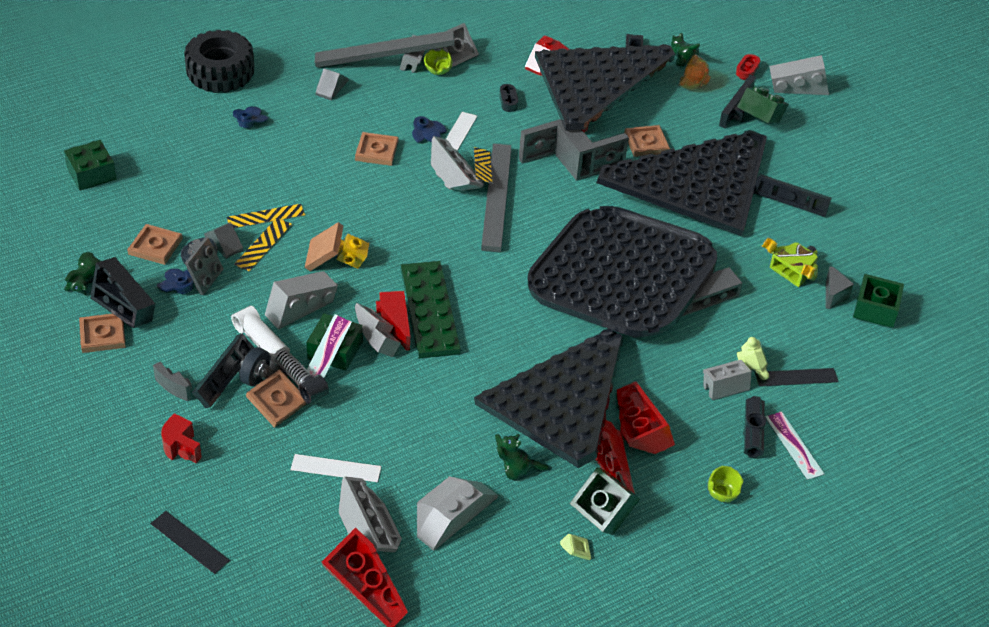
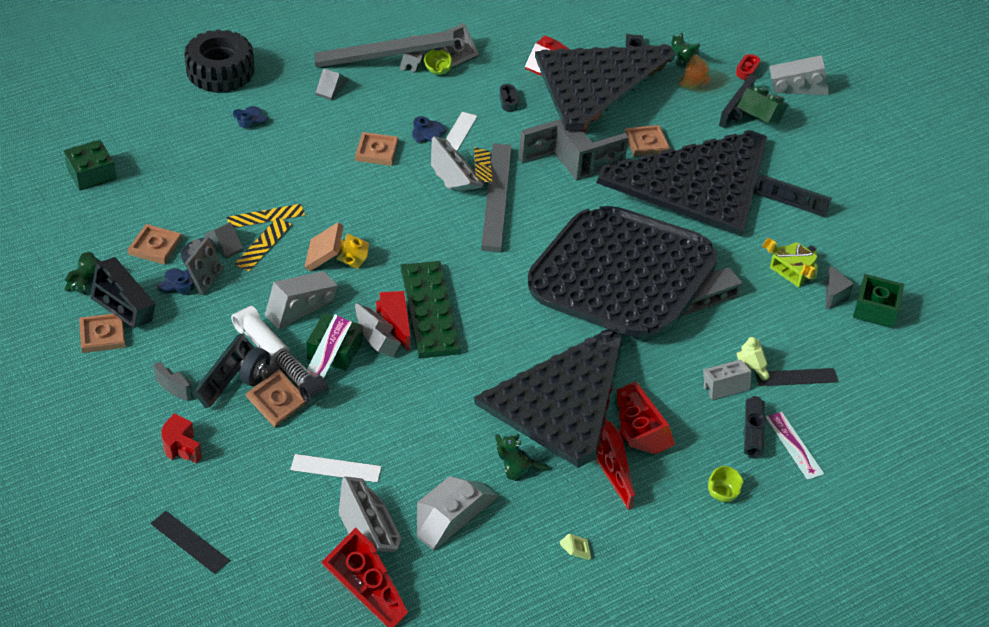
dark green brick [570,467,640,535] -> none

